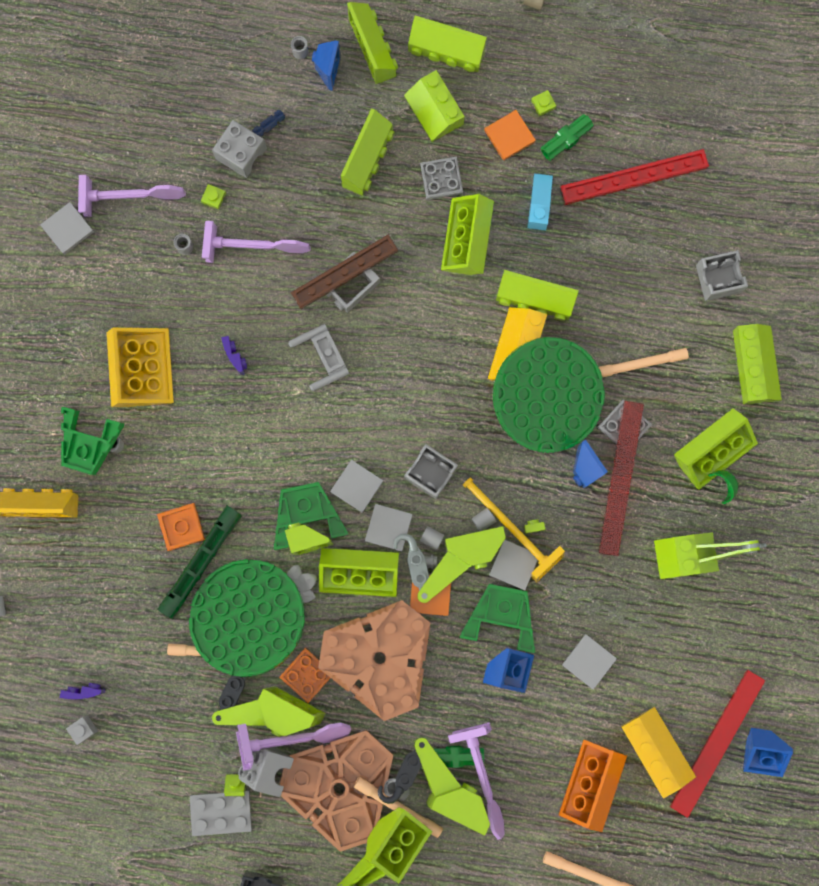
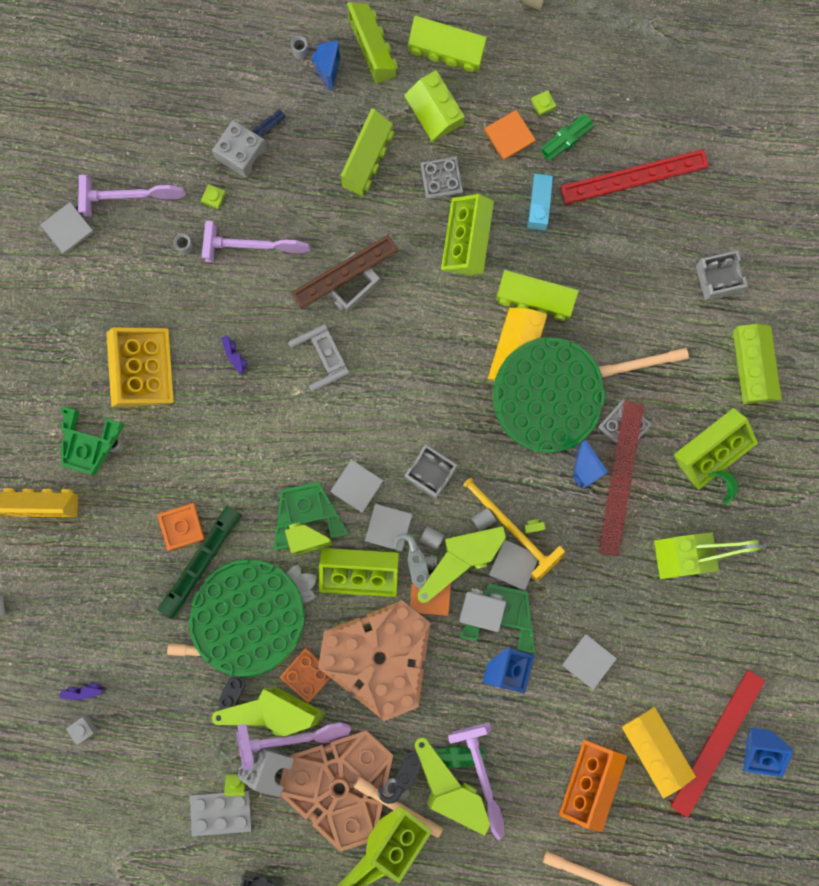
none -> light grey piece [459,588,506,632]

